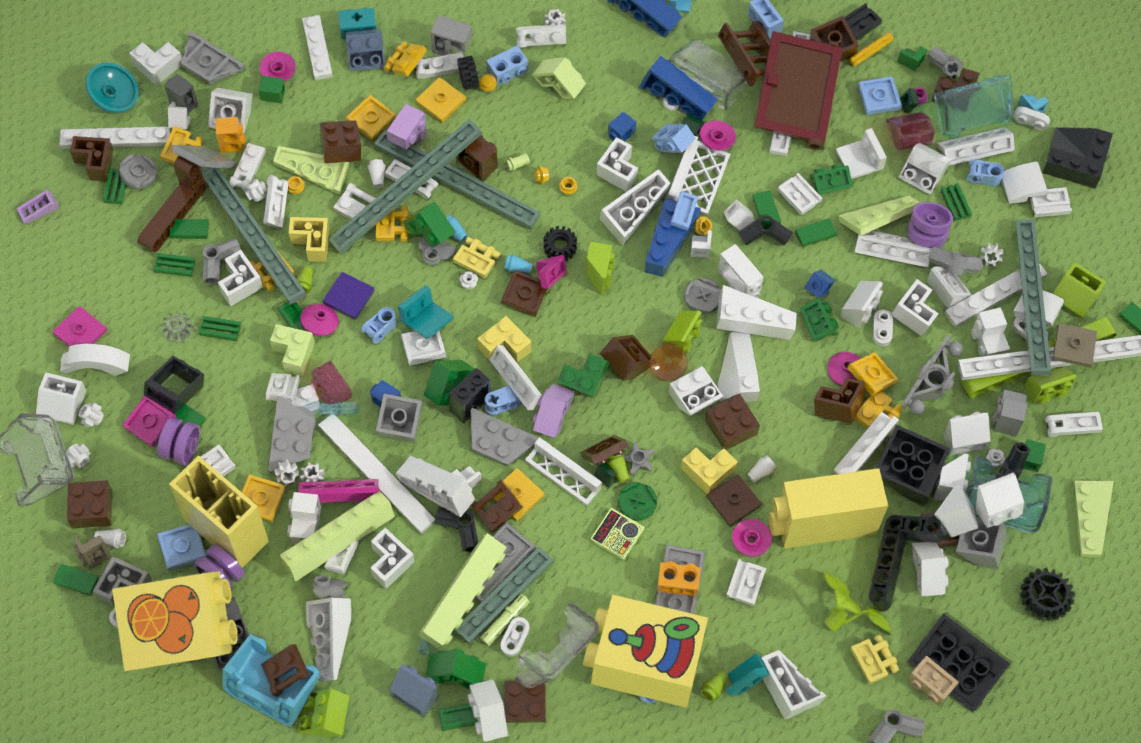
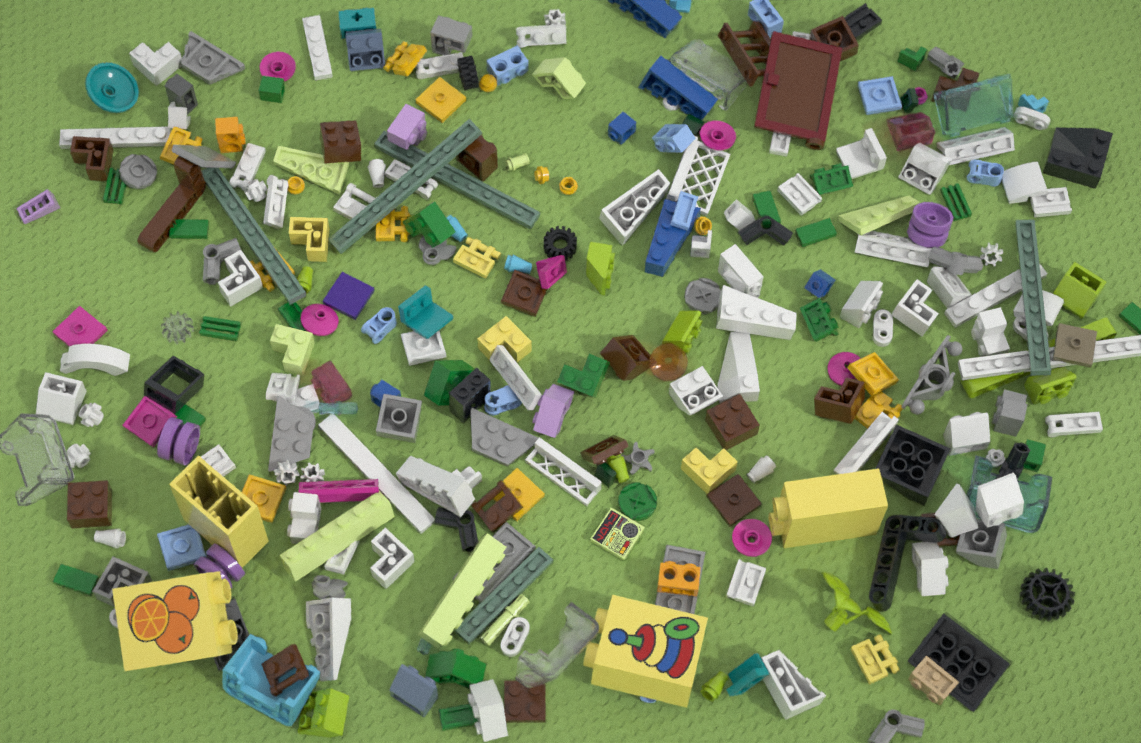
dark tan bracket [73,535,112,569] -> none
green tile [154,253,195,277] -> none
white slope [208,88,253,133] -> none
yellow plate [345,95,397,141] -> none
white plate [459,271,478,290] -> none
white brick [596,137,638,192] -> none
yellow axle [849,33,894,67] -> none
white slope [933,454,971,502] -> none
yellowish green wing [1073,481,1114,557] -> none

